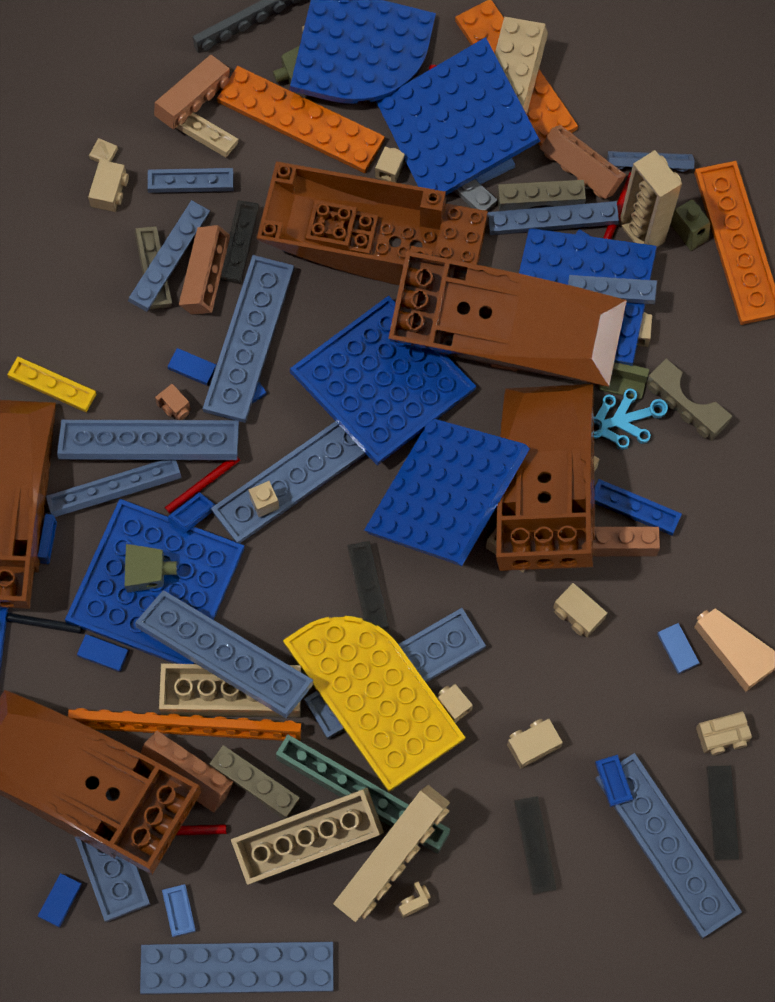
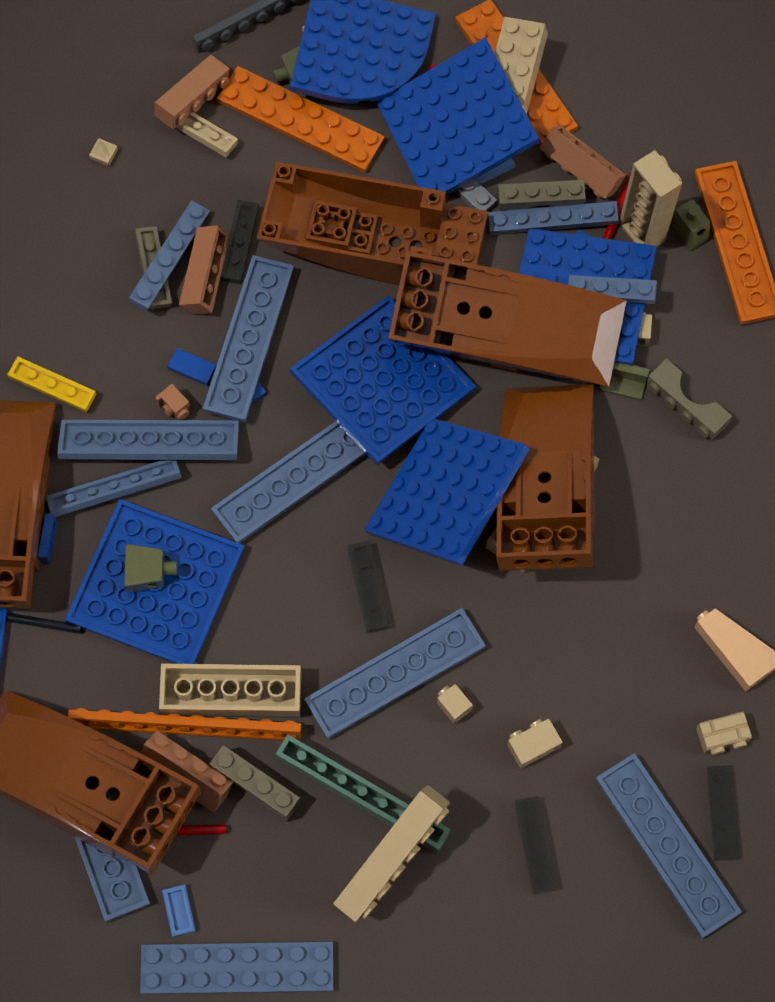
blue tile [38,873,82,928] -> none
blue tile [77,634,129,672] -> none
tan brick [88,160,129,212] -> none
sand blue plate [135,590,313,718] -> none
sand blue plate [147,168,234,193] -> none
red bar [164,456,240,514] -> none
blue tile [168,492,215,534] -> none
tan brick [231,788,384,885] -> none
tan brick [248,481,279,517] -> none
yellow plate [283,616,466,792] -> none
tan brick [375,147,405,183] -> none
tan bracket [399,882,431,918] -> none
tan brick [553,583,607,638] -> none
nougat brick [593,527,660,556] -> none
medium azure plant [594,389,668,450] -> none
blue plate [594,479,682,536] -> none
blue tile [595,755,633,807] -> none
sand blue plate [607,151,695,171] -> none
medium blue tile [657,623,699,674] -> none

